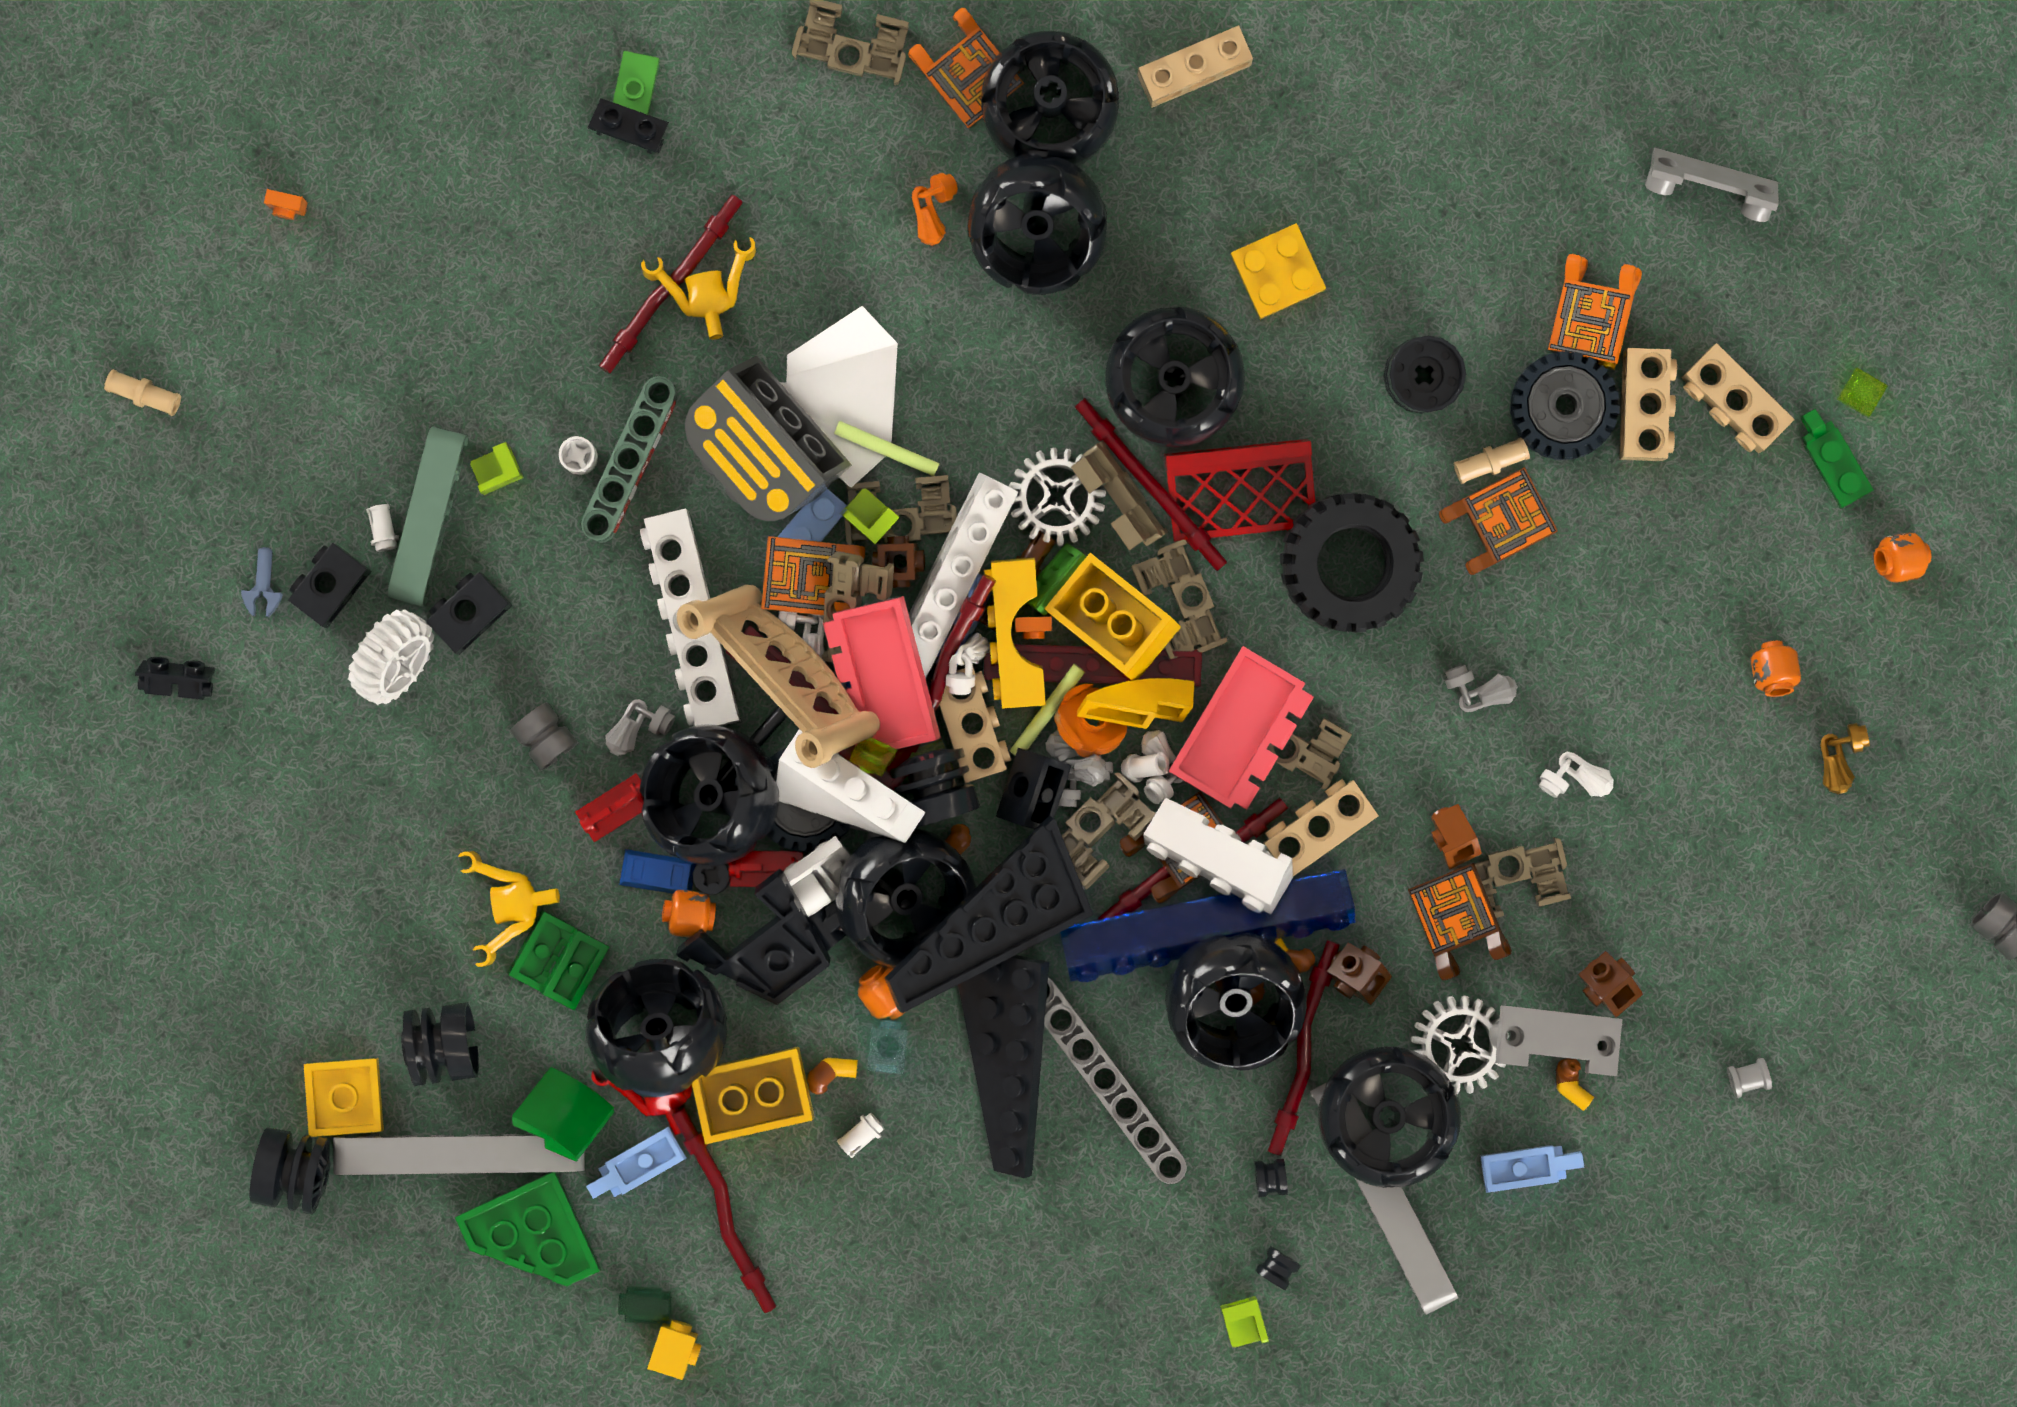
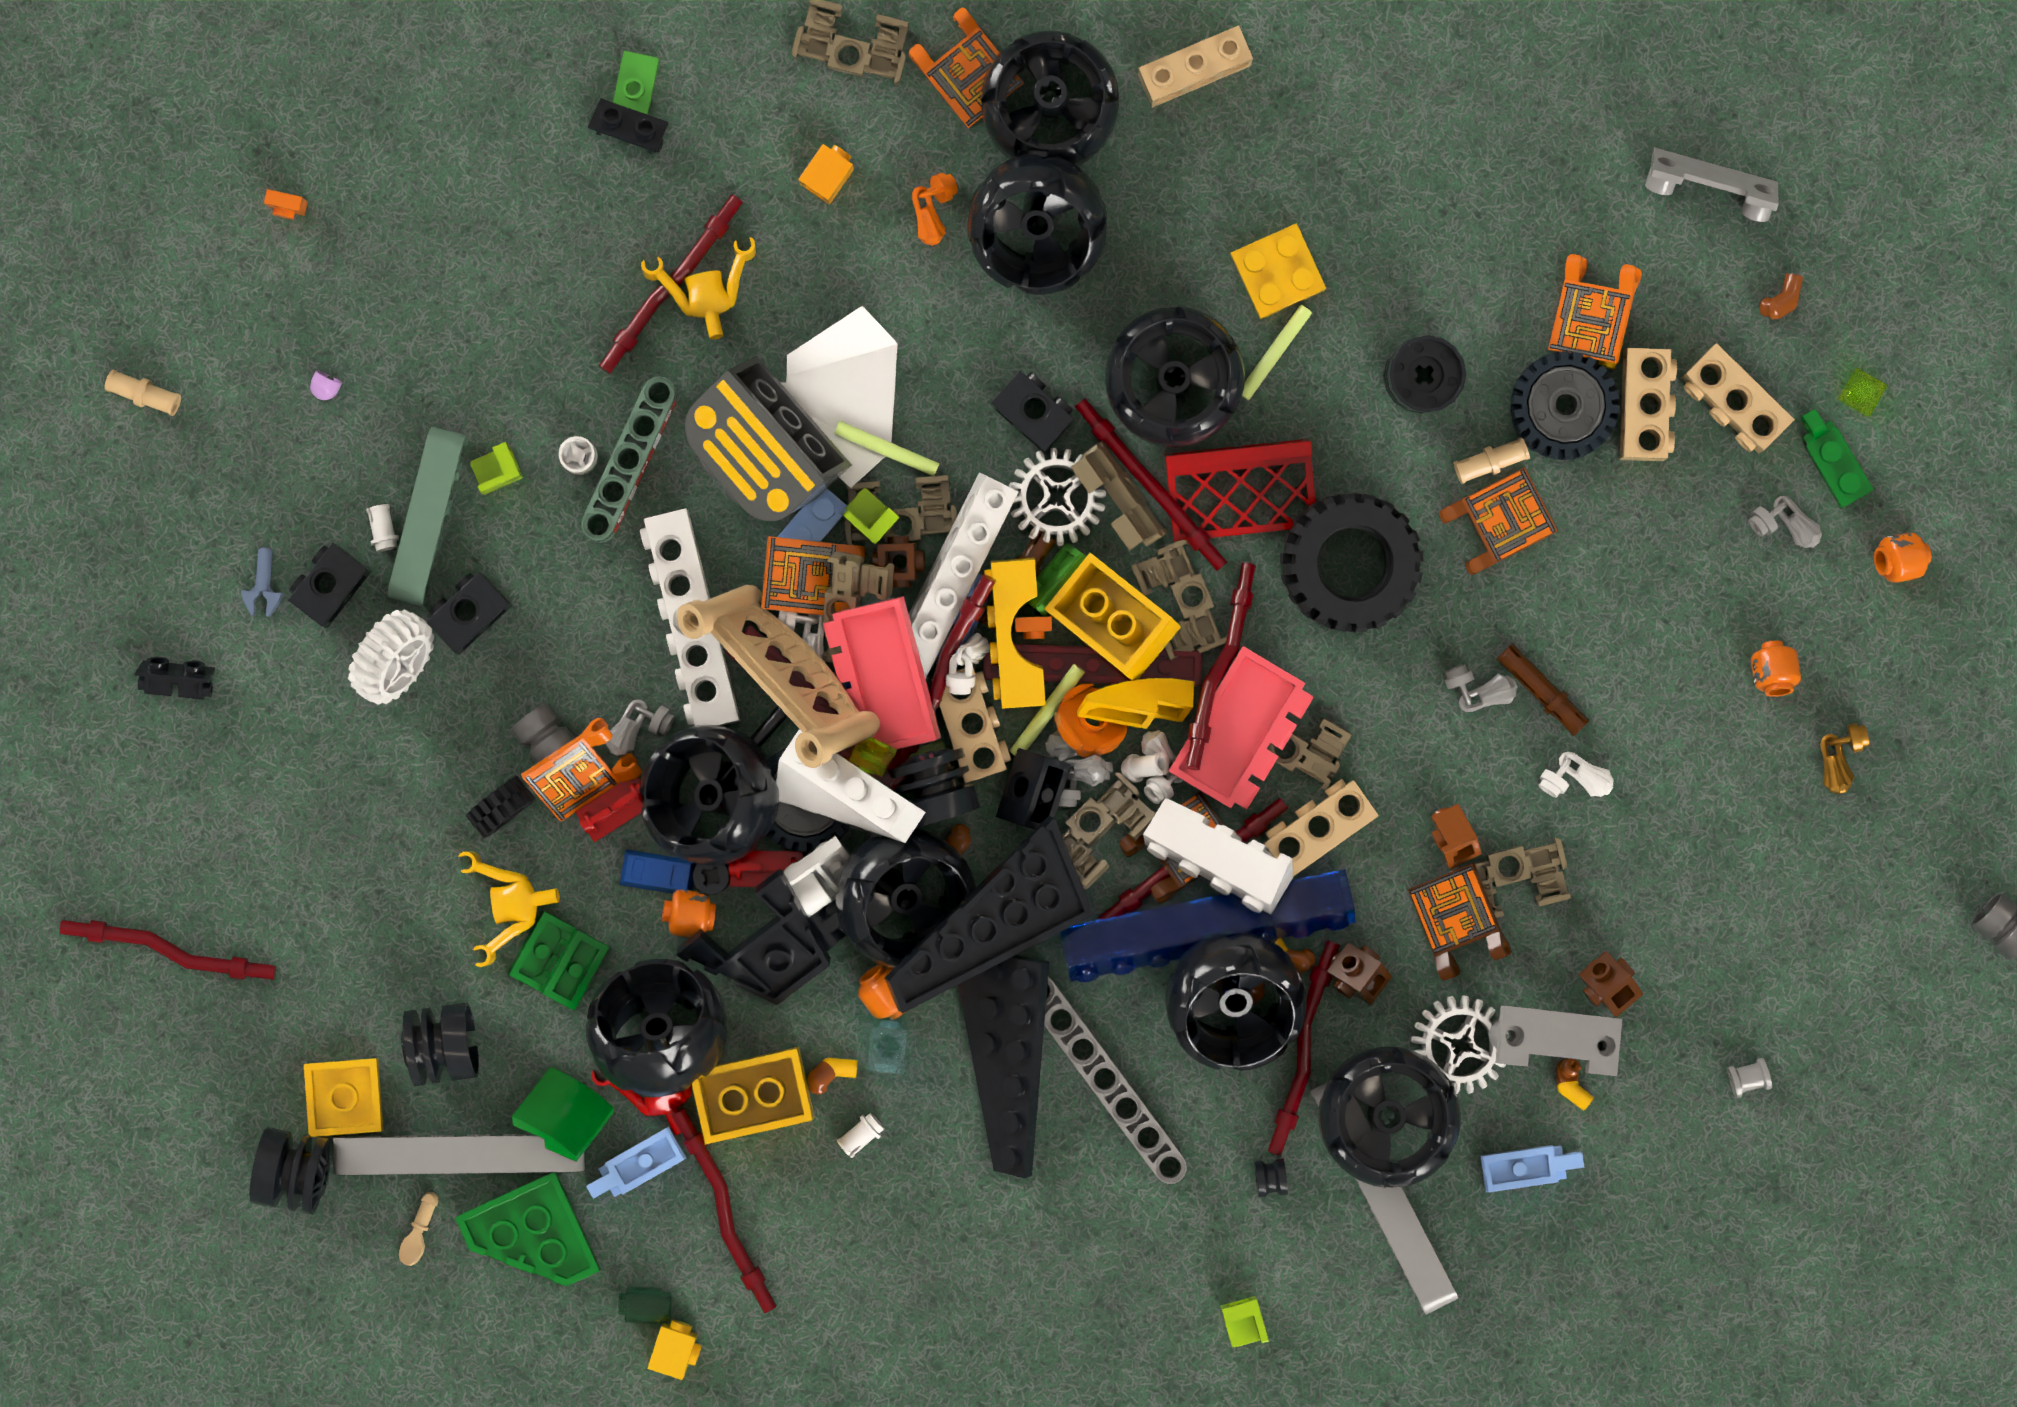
black wheel [1255,1246,1301,1291] -> none
none -> dark red bar [60,920,276,980]
none -> lavender hinge [310,370,342,400]
none -> tan piece [399,1192,438,1266]
none -> black tyre [466,776,535,839]
none -> flag [521,717,642,822]
none -> light orange brick [798,144,854,205]
none -> black brick [991,371,1074,454]
none -> dark red bar [1185,563,1256,770]
none -> yellowish green bar [1242,305,1312,401]
none -> reddish brown pin [1496,643,1590,736]
none -> light grey piece [1748,496,1822,548]
none -> dark orange arm [1759,273,1803,319]

